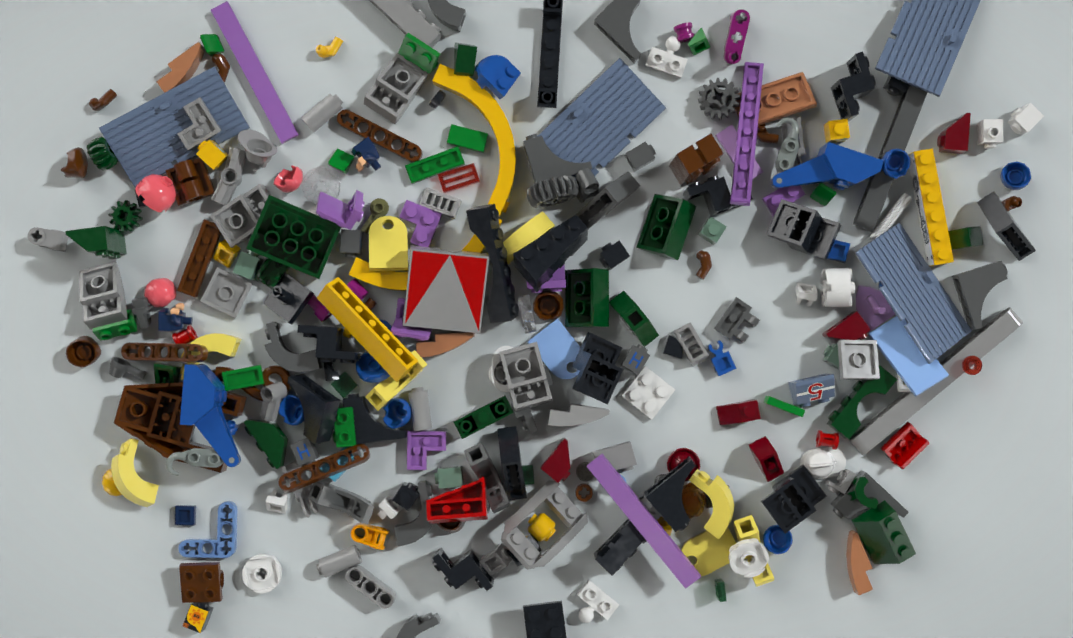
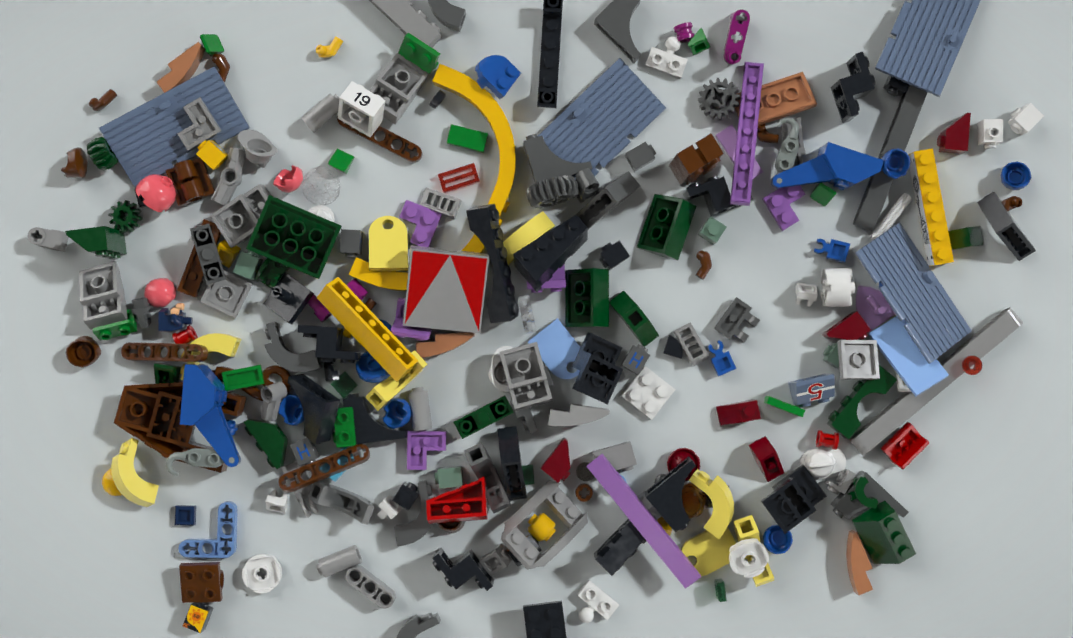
dark grey bar [109,357,146,380] -> none
medium lavender tile [211,1,299,144] -> none
medium lavender bracket [316,190,365,230] -> none
dark blue piece [351,137,381,172] -> none
light orange piece [351,523,390,550] -> none
olive plate [360,198,389,234] -> none
green tile [405,146,465,184] -> none
dark green slope [454,42,477,77] -> none
reddish brown hair [533,291,564,320] -> none
black bracket [767,199,841,260] -> none
yellow brick [823,119,850,143] -> none
dark grey arch [952,261,1008,330] -> none
none -> dark grey slope [190,224,226,285]
none -> white brick [338,81,385,137]

